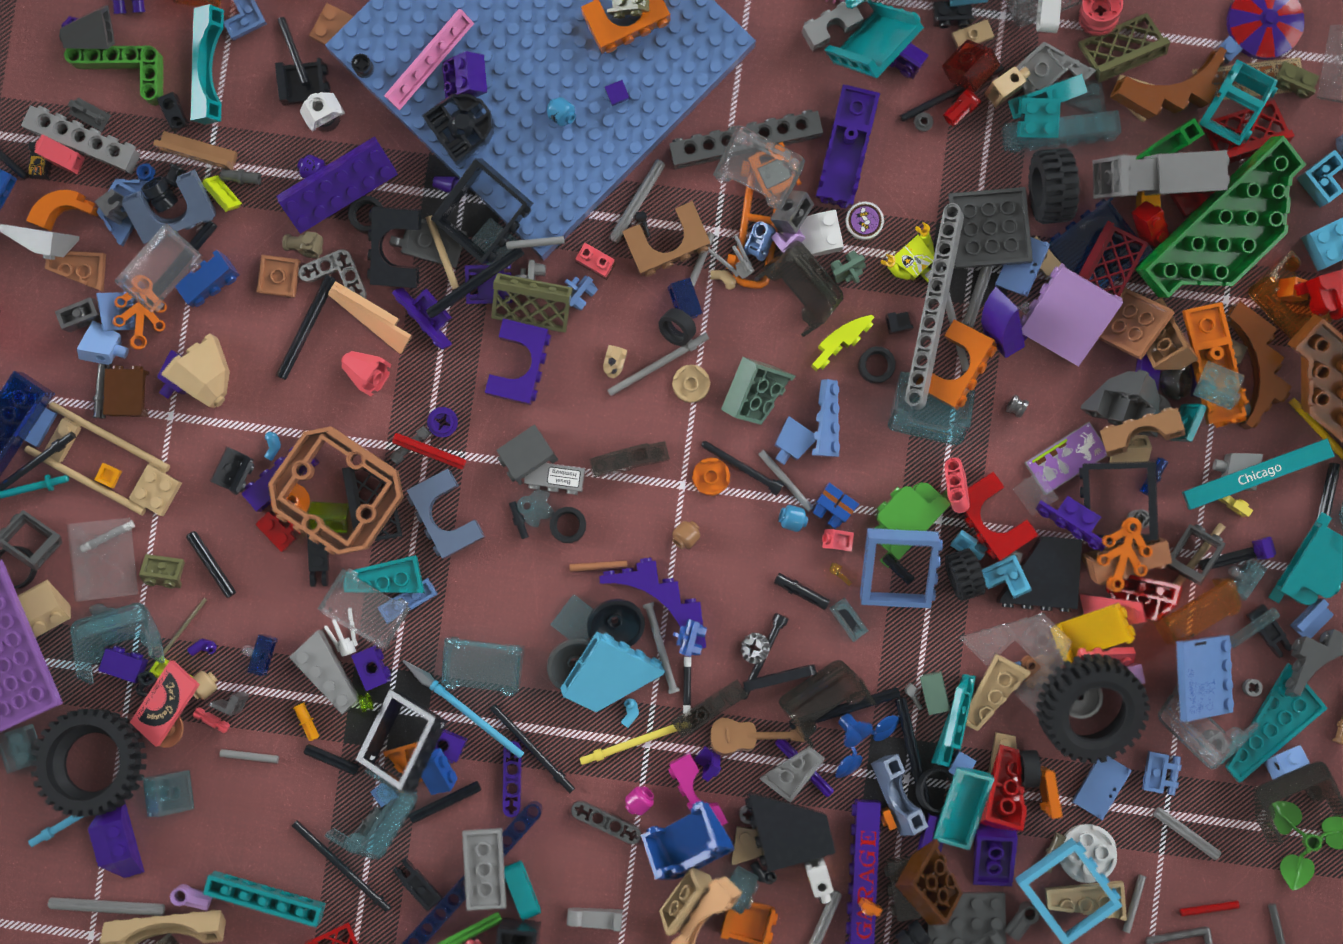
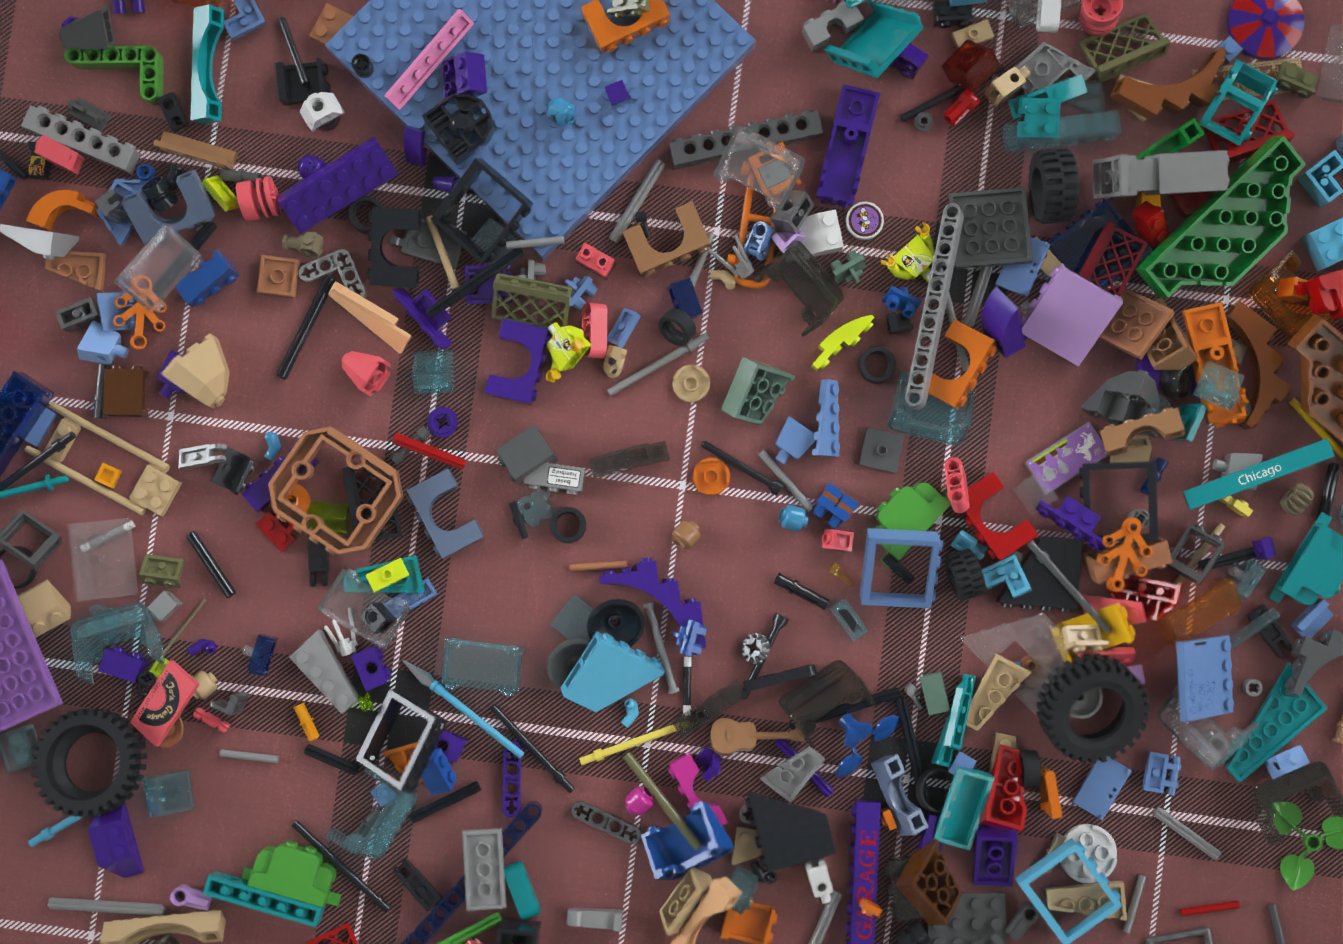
flat silver wheel [1006,395,1029,418] -> none
none -> light grey brick [147,590,183,621]
none -> light grey hinge [178,444,227,470]
none -> coral wheel [236,176,281,222]
none -> bright green brick [241,840,342,907]
none -> black brick [360,603,396,634]
none -> neon yellow plate [366,558,410,593]
none -> dark purple slope [404,126,427,167]
none -> clear light blue slope [412,350,454,394]
none -> neon yellow torso [546,323,592,383]
none -> coral beam [582,302,607,359]
none -> medium blue plate [607,307,641,348]
none -> olive piece [623,752,703,851]
none -> dark grey plate [858,427,904,473]
none -> blue hips [882,286,921,318]
none -> dark grey bar [1027,540,1112,633]
none -> tan bracket [1061,625,1109,653]
none -> dark tan gear [1280,483,1315,516]

